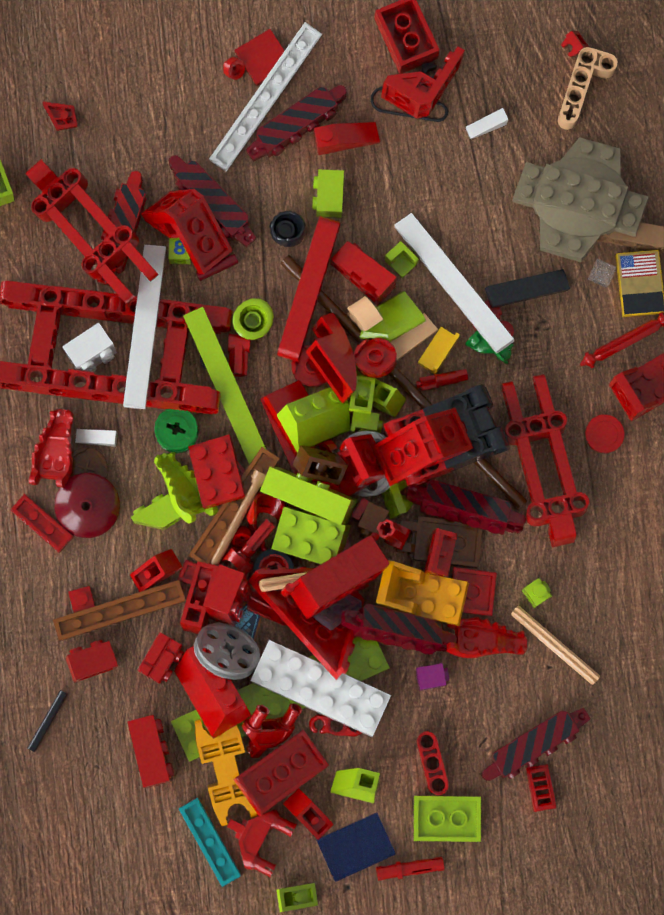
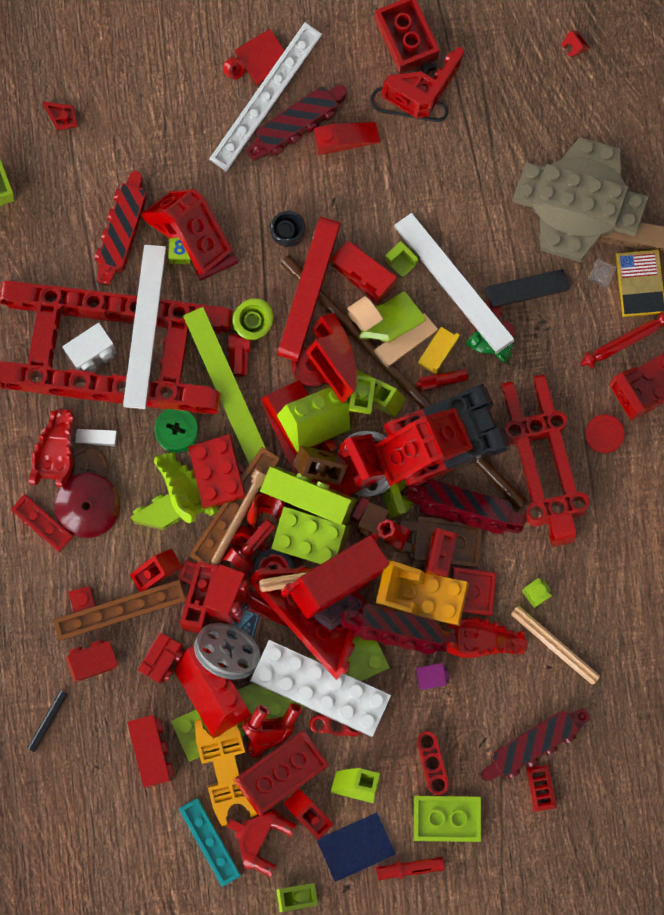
red beam [25,159,159,304] -> none
dark red hinge [168,155,256,248] -> none
lime brick [312,169,344,218] -> none
lime brick [350,412,383,434] -> none
red tile [354,338,397,378] -> none
white piece [466,108,508,139] -> none
light nougat beam [558,47,618,130] -> none

